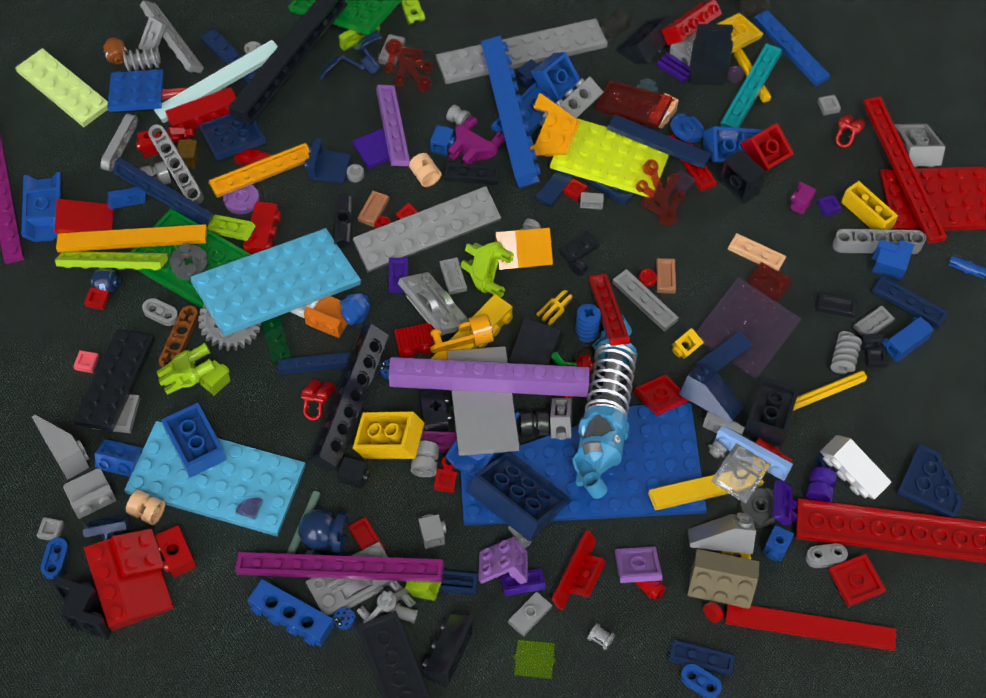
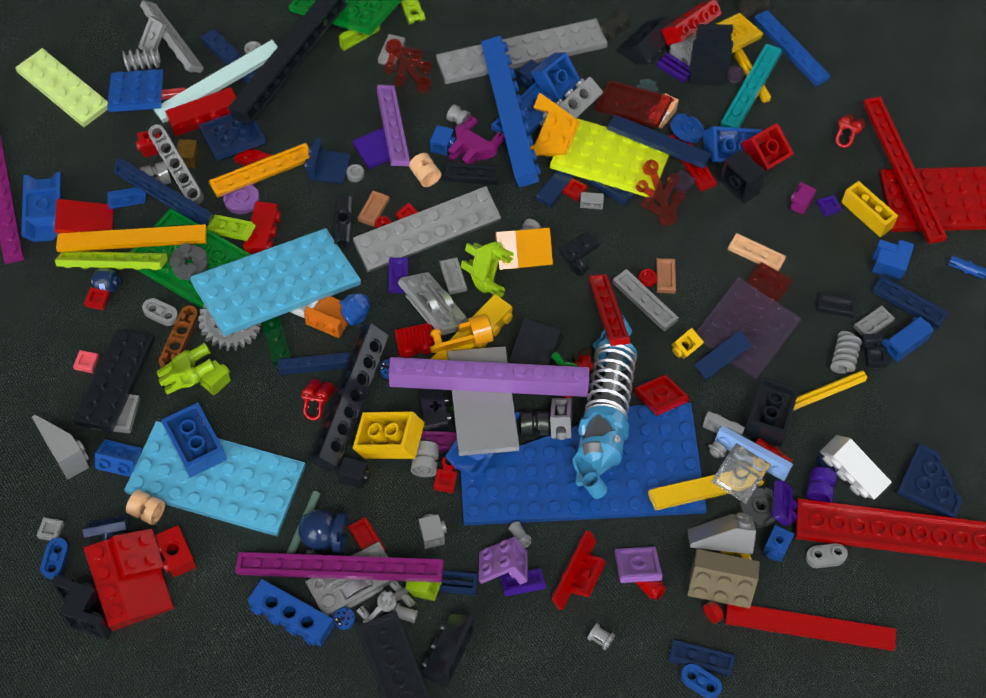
light grey bracket [63,468,117,519] -> none
light grey beam [101,113,138,171] -> none
dark orange head [103,38,128,64] -> none
red plate [160,127,195,143] -> none
clear purple tile [235,498,263,519] -> none
dark blue plant [320,29,381,81] -> none
dark blue slope [467,452,571,542] -> none
light grey plate [508,591,552,637] -> none
clear neon green piece [514,640,555,679] -> none
yellow arm [536,290,573,326] -> none
blue piece [575,304,601,342] -> none
dark blue slope [679,363,744,423] -> none
light grey tile [817,95,841,115] -> none
red plate [828,554,886,607] -> none
light grey beam [832,229,926,254] -> none
light grey slope [894,124,945,168] -> none

